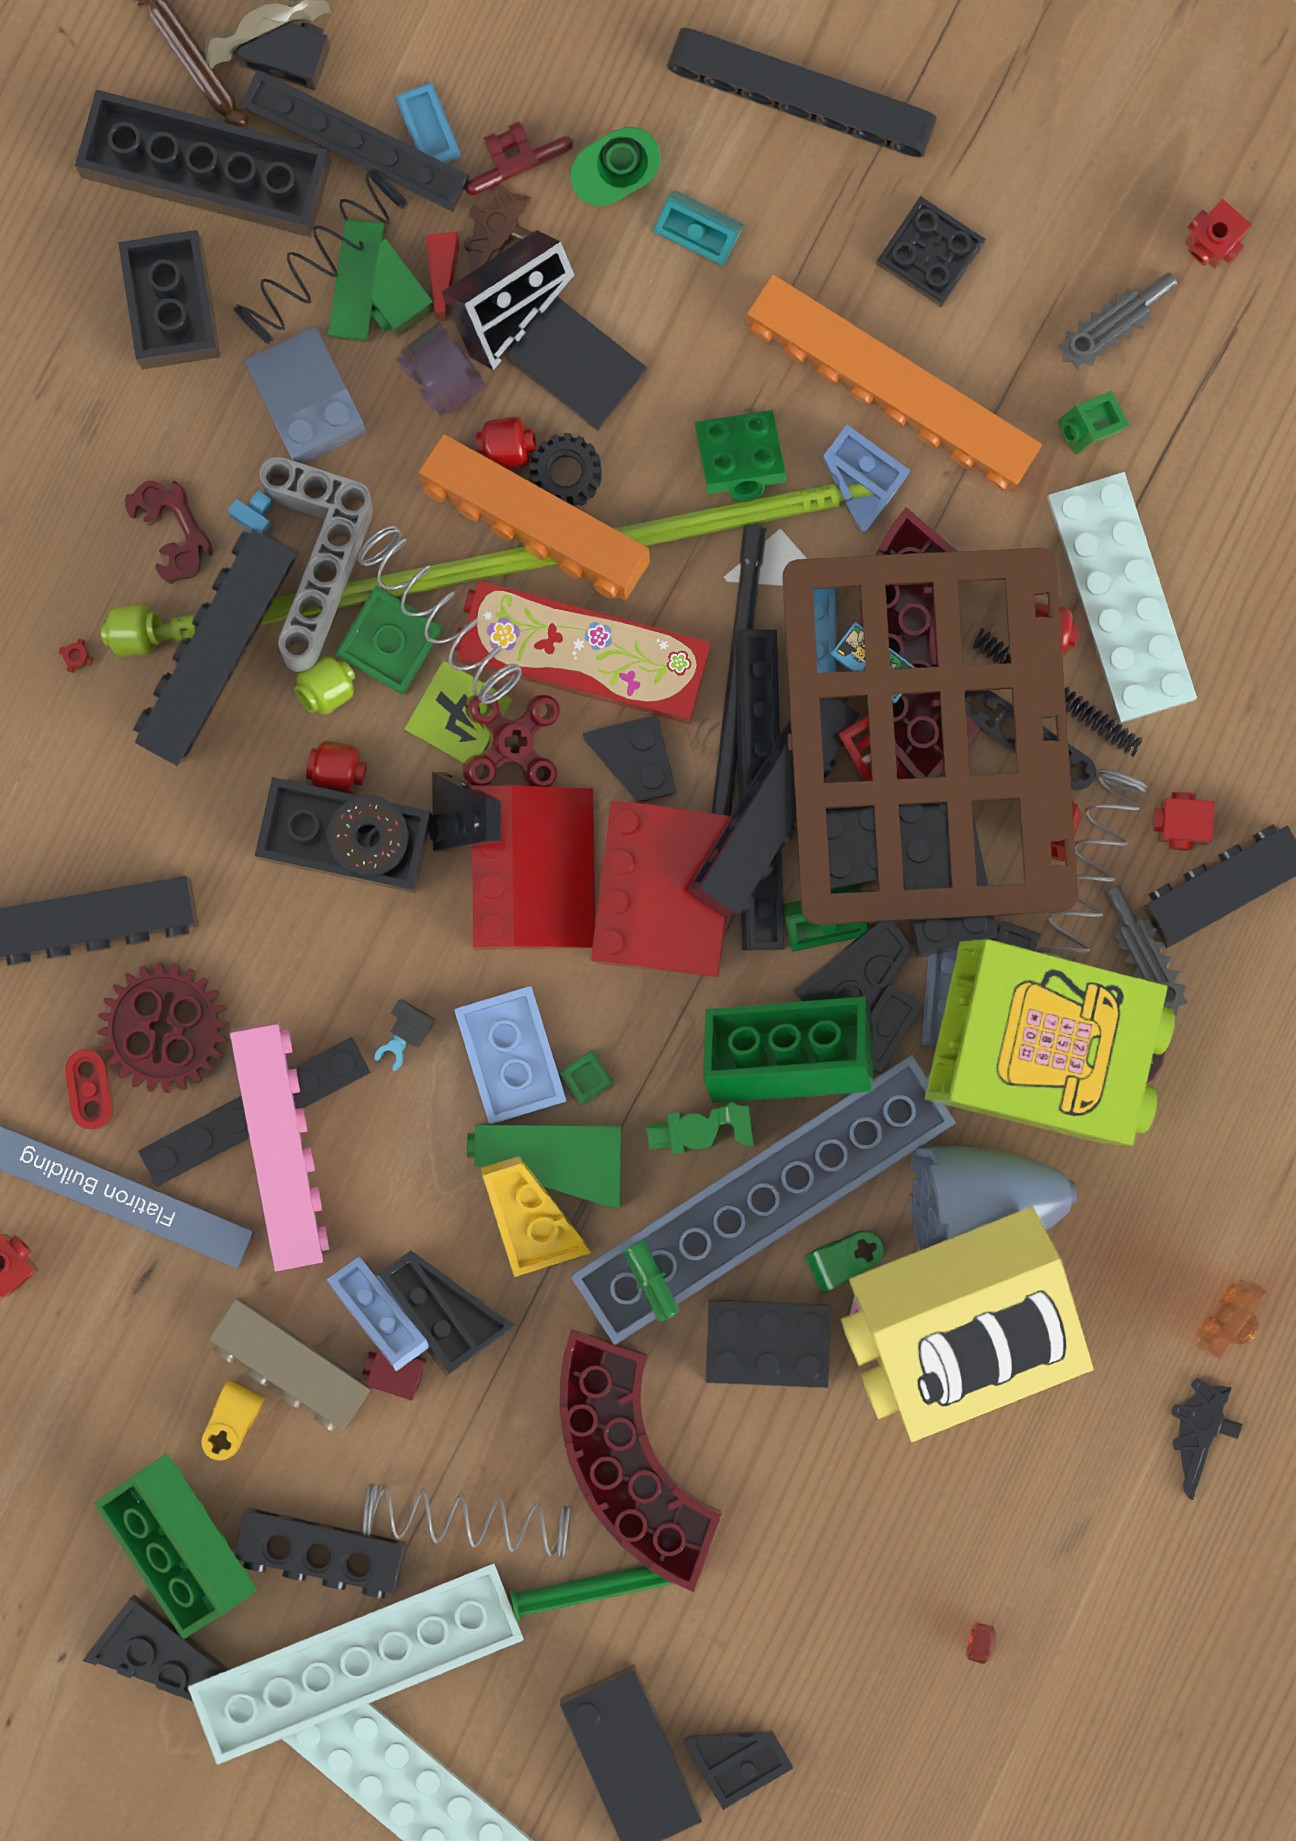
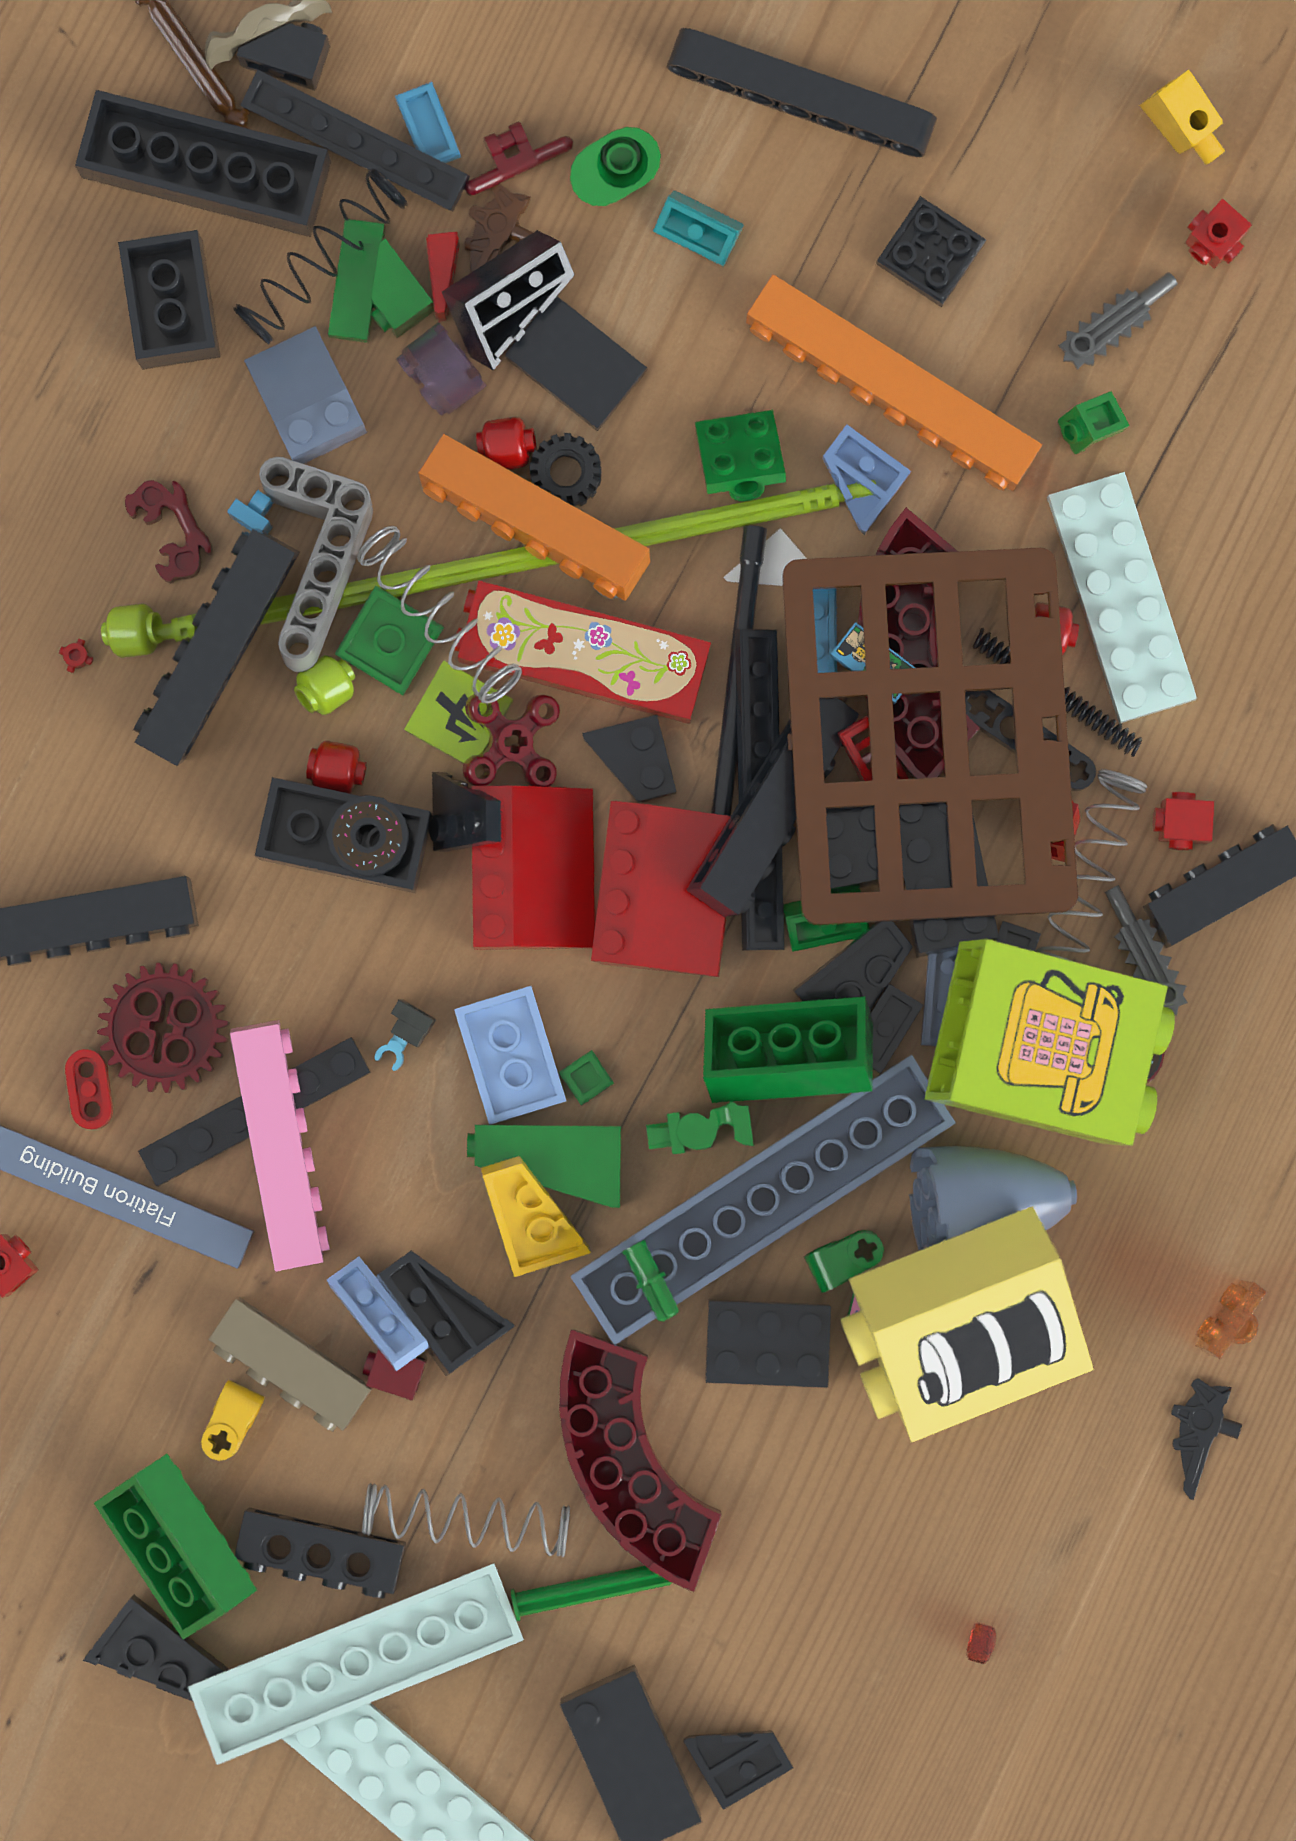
none -> yellow torso [1139,69,1225,165]

